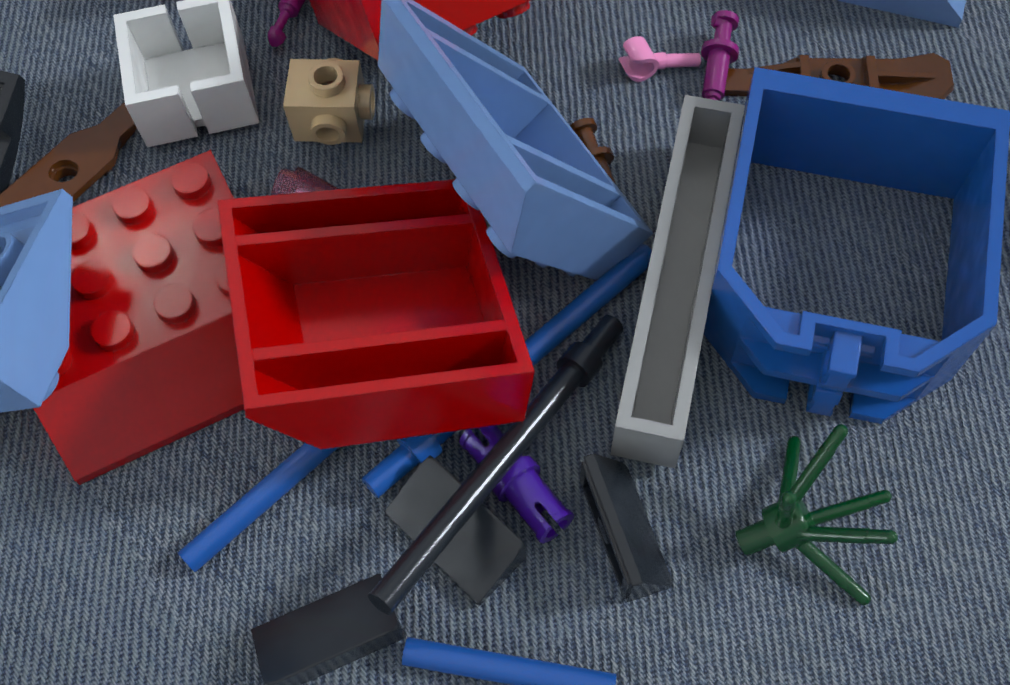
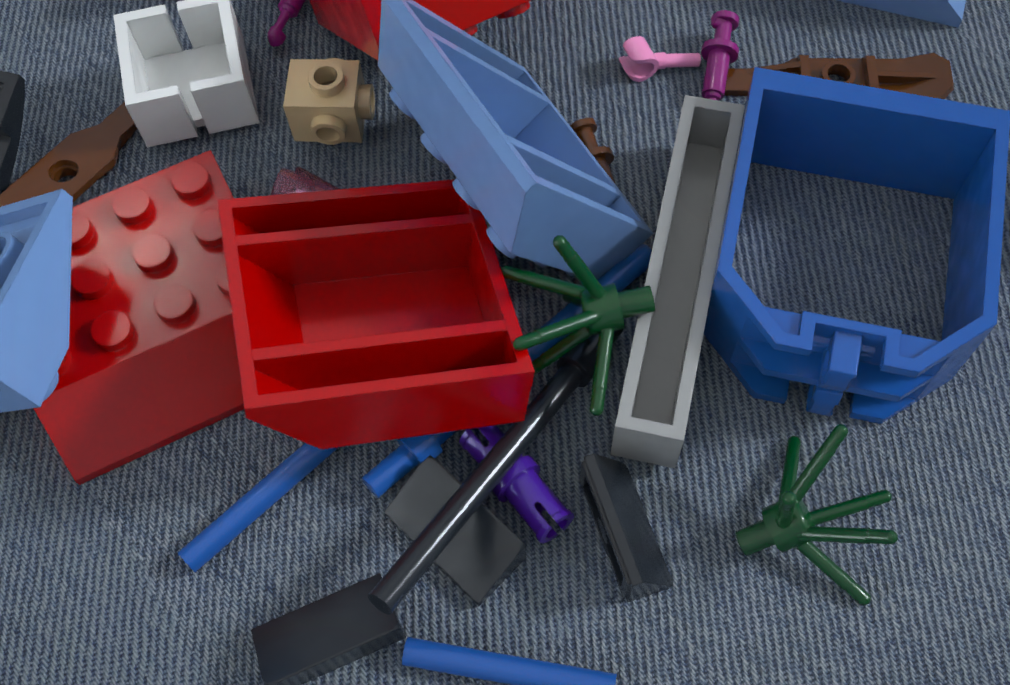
none -> dark green plant [501,235,655,416]

